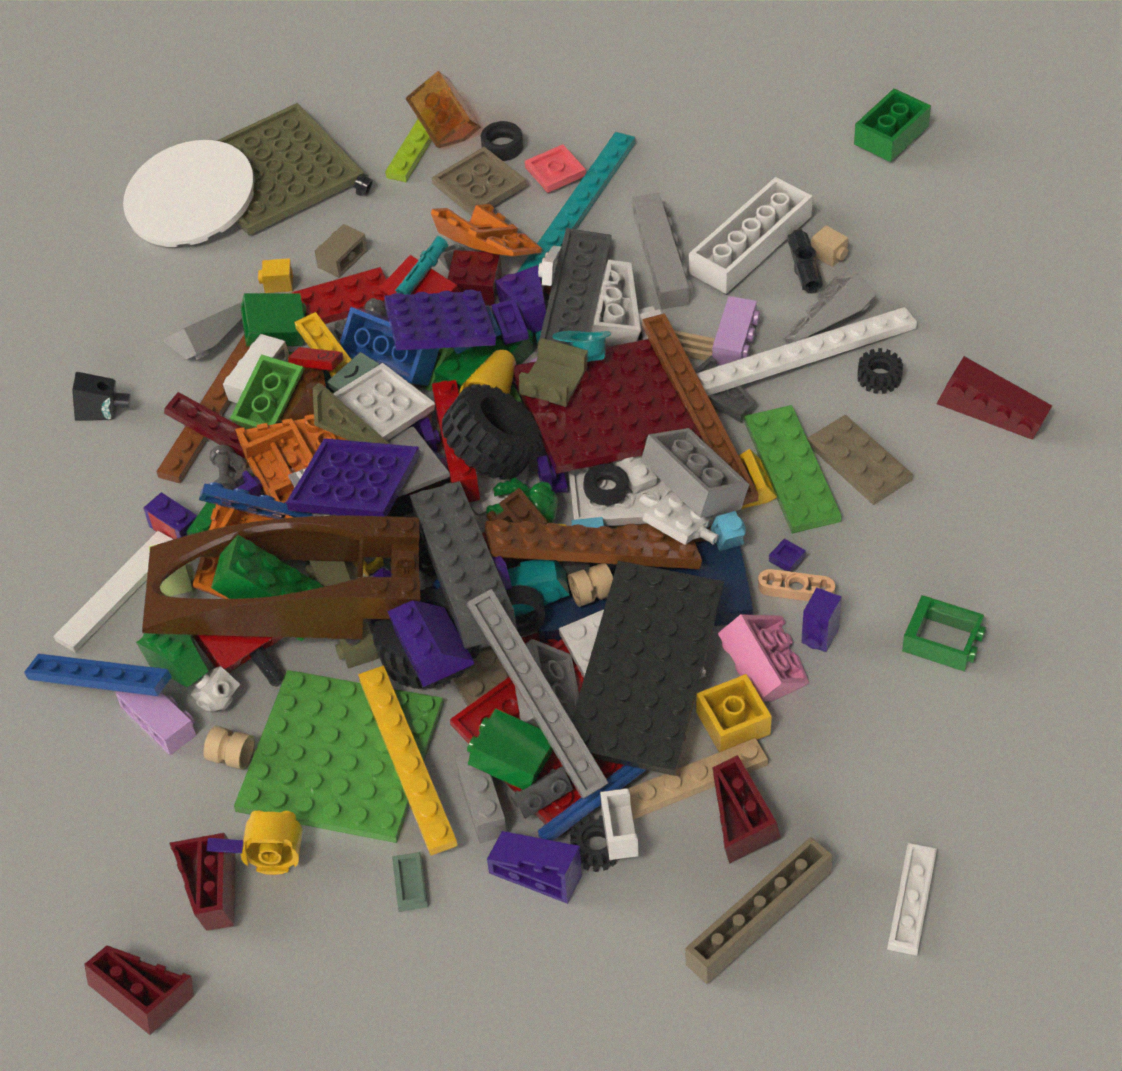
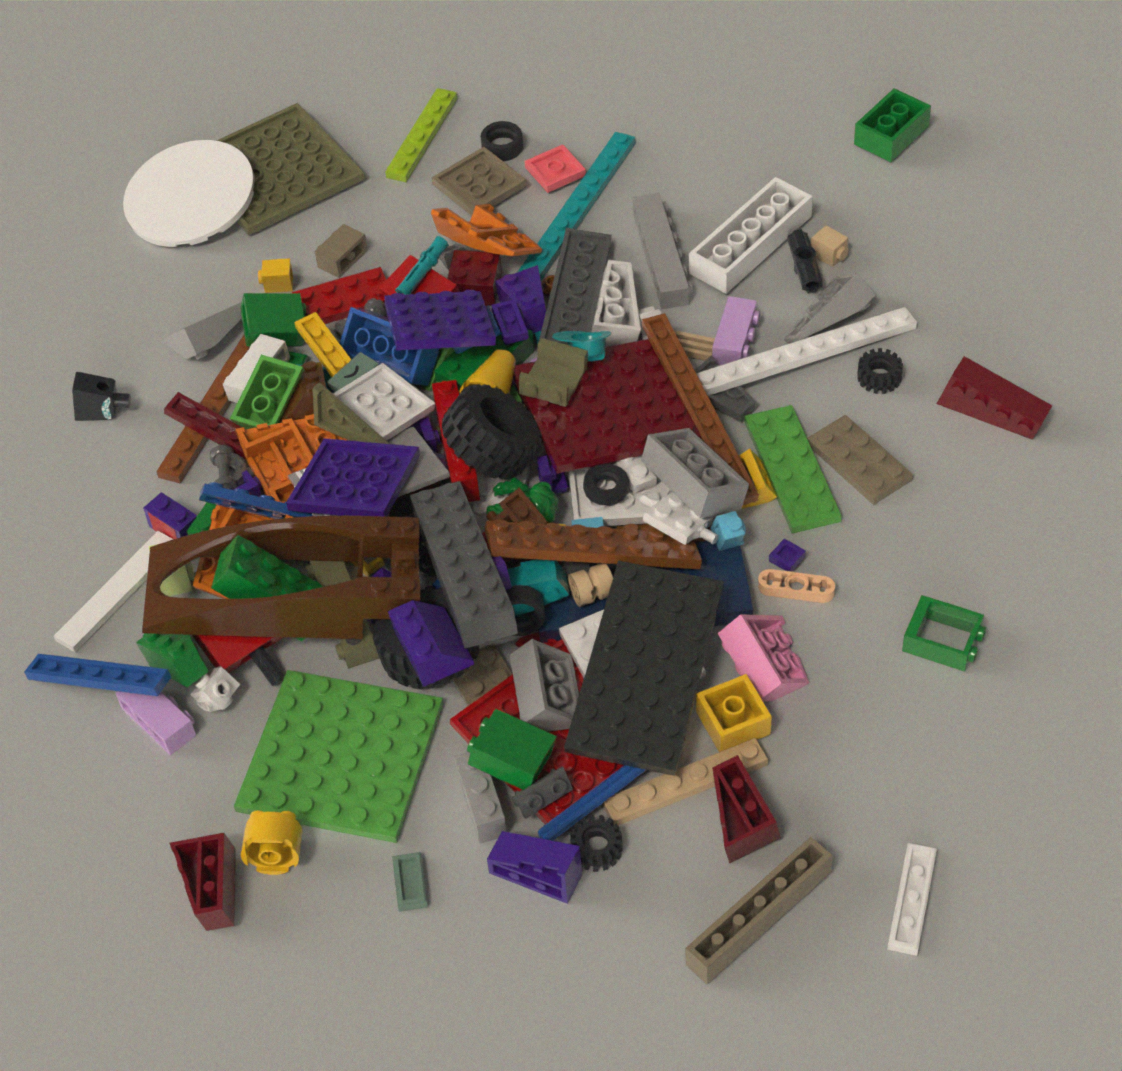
dark red wedge [84,945,194,1035] -> none
tan wheel [204,725,255,770] -> none
dark purple piece [207,838,243,853] -> none
red tile [288,347,344,371] -> none
black plate [354,173,373,196] -> none
yellow plate [358,665,457,856] -> none
clear orange slope [405,71,481,148] -> none
light grey plate [467,589,608,799] -> none
white plate [538,246,561,286] -> none
white panel [600,789,638,860] -> none
dark purple brick [801,587,842,652] -> none

